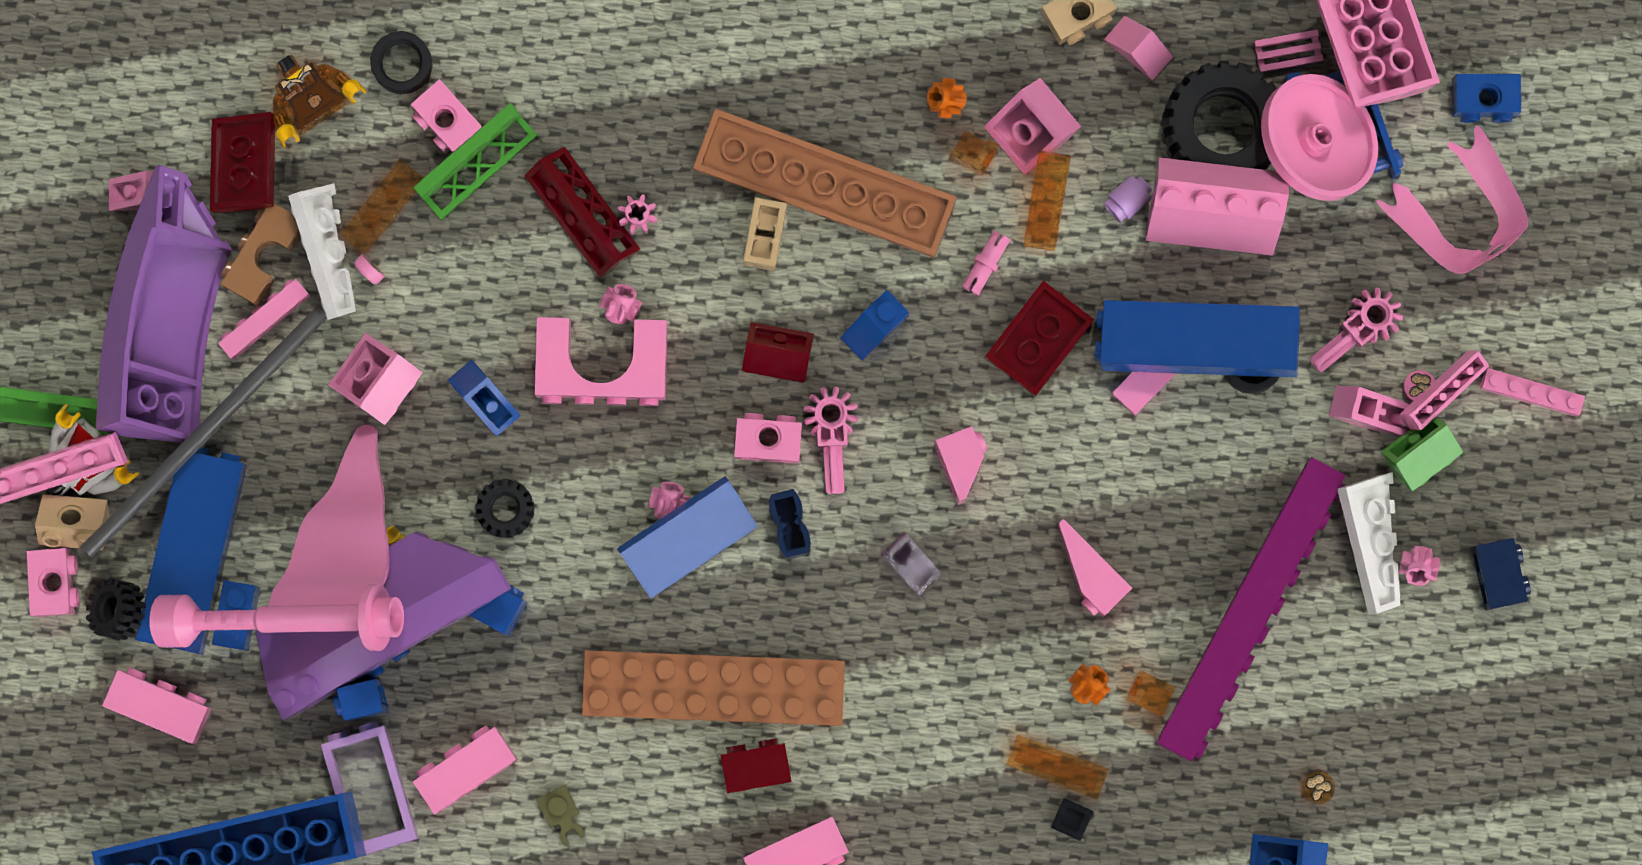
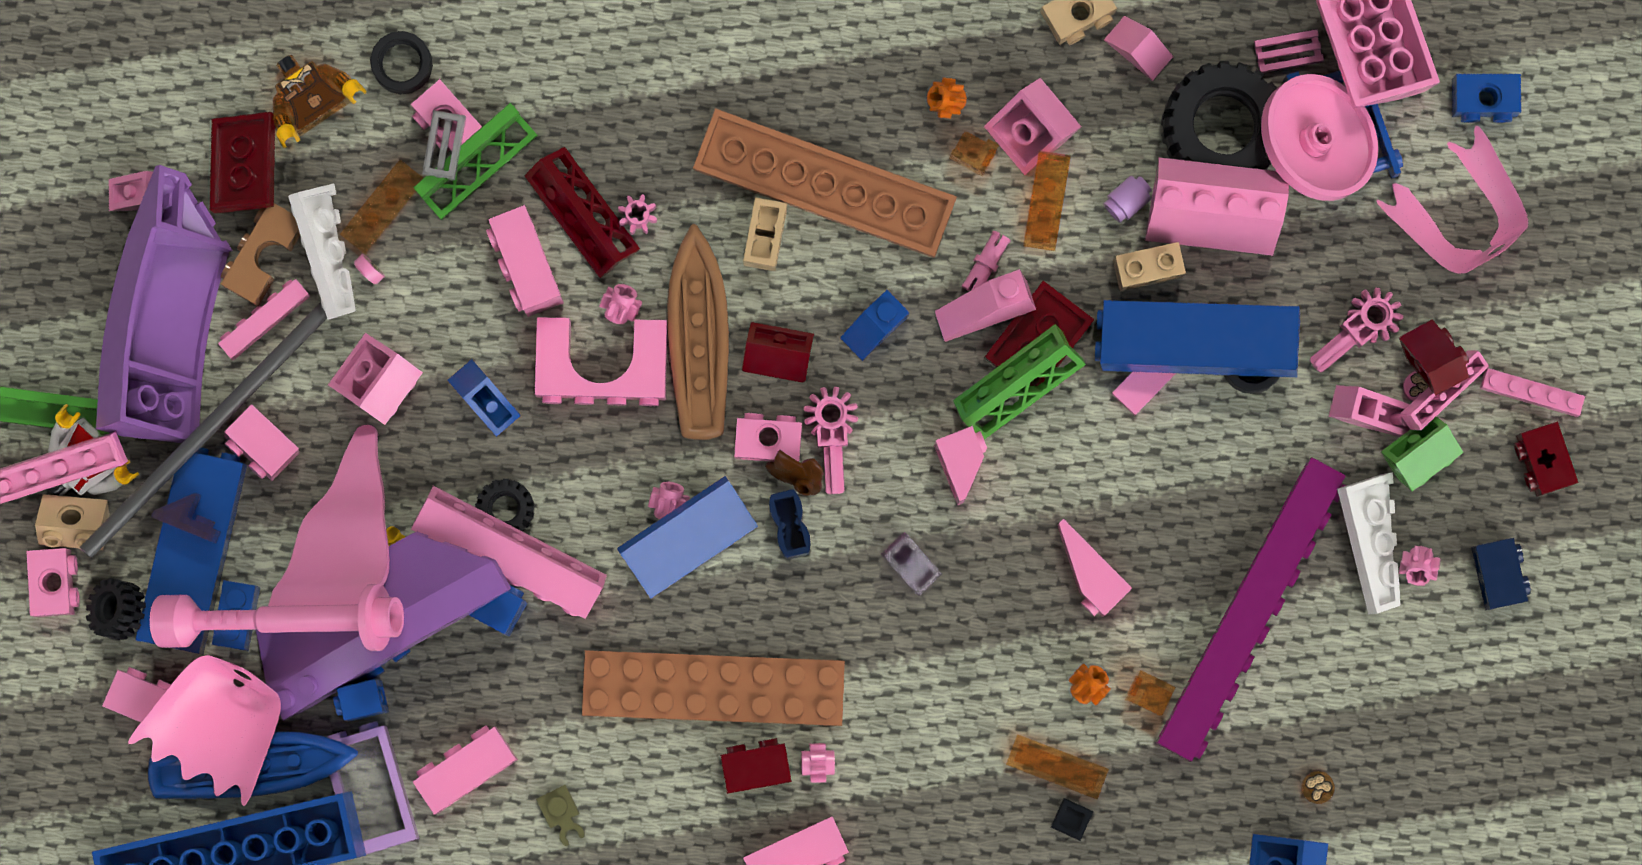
none -> bright pink piece [128,655,281,806]
none -> blue piece [148,732,358,799]
none -> clear purple slope [151,493,221,544]
none -> bright pink brick [224,404,299,481]
none -> bright pink brick [411,486,607,619]
none -> light grey tile [422,110,466,180]
none -> bright pink brick [486,205,564,317]
none -> medium nougat piece [667,224,729,440]
none -> reddish brown plate [765,450,824,496]
none -> bright pink gear [801,743,835,783]
none -> bright pink slope [935,269,1036,342]
none -> bright green fence [953,324,1086,440]
none -> tan brick [1113,242,1186,292]
none -> dark red brick [1399,319,1469,396]
none -> dark red brick [1514,421,1579,497]

